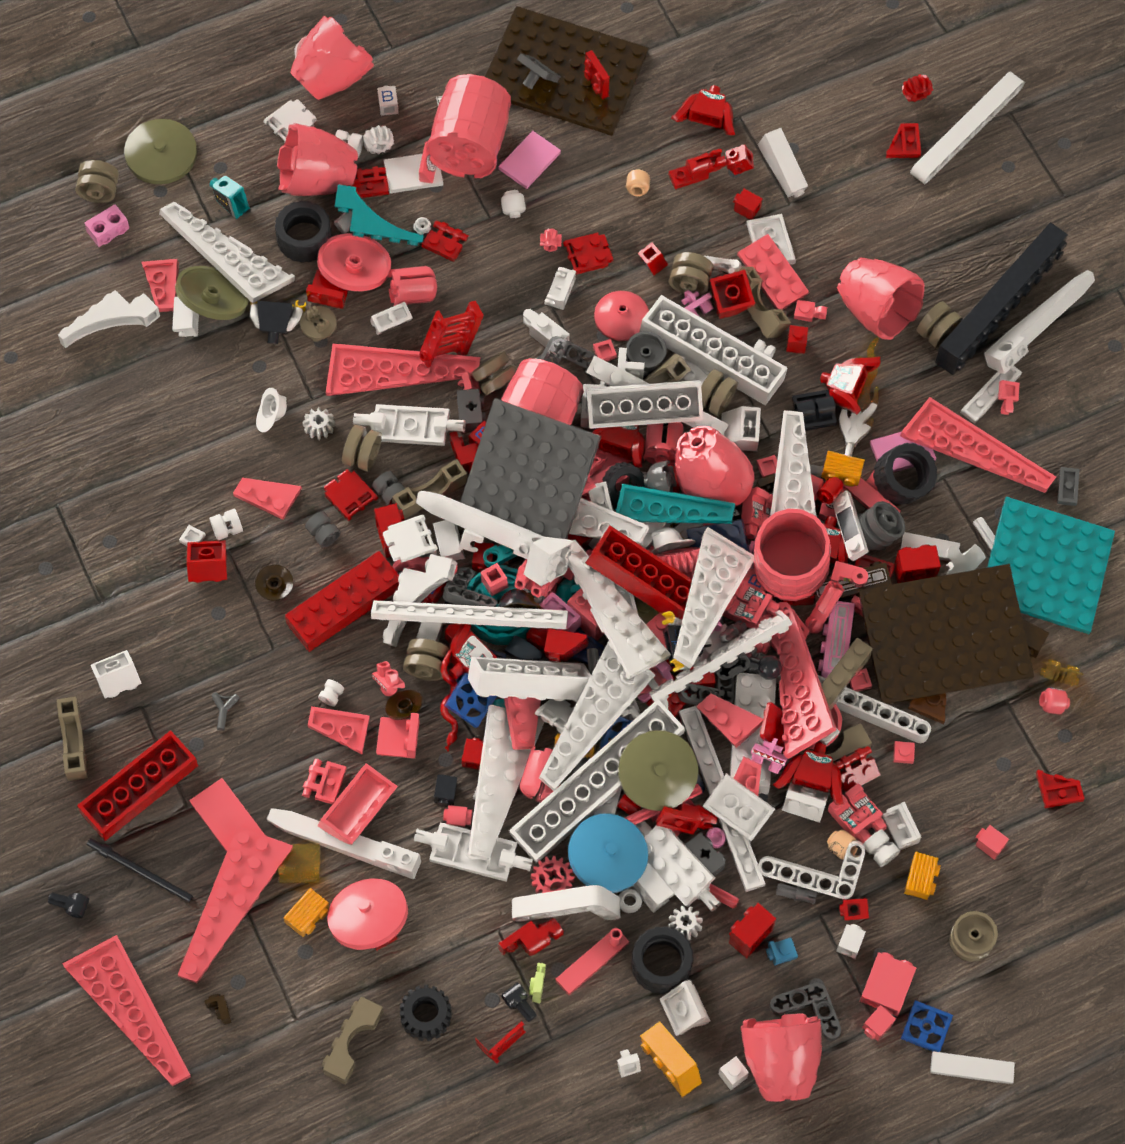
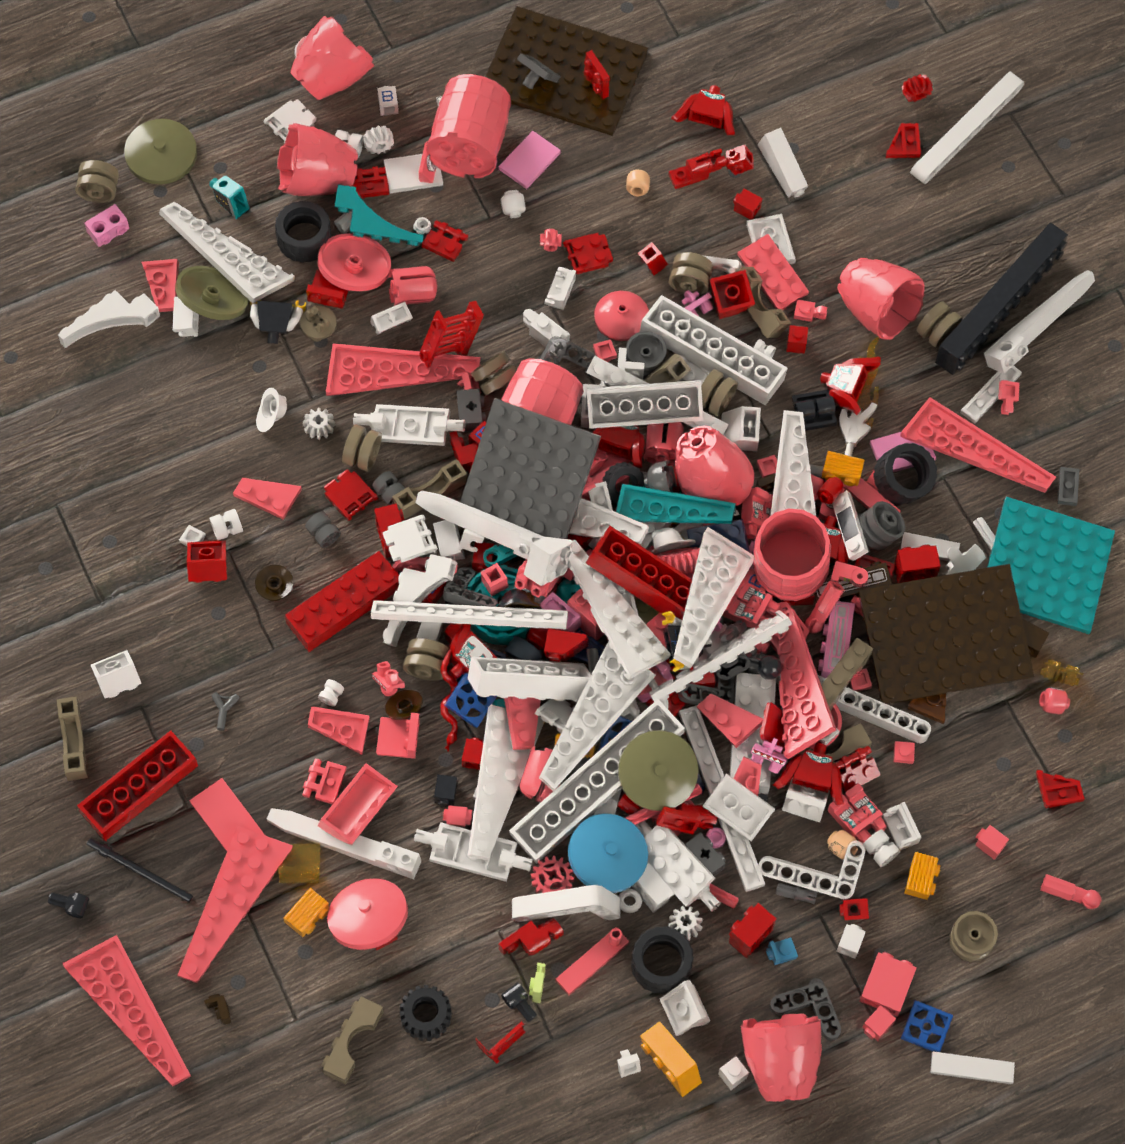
none -> coral piece [1040,874,1101,909]

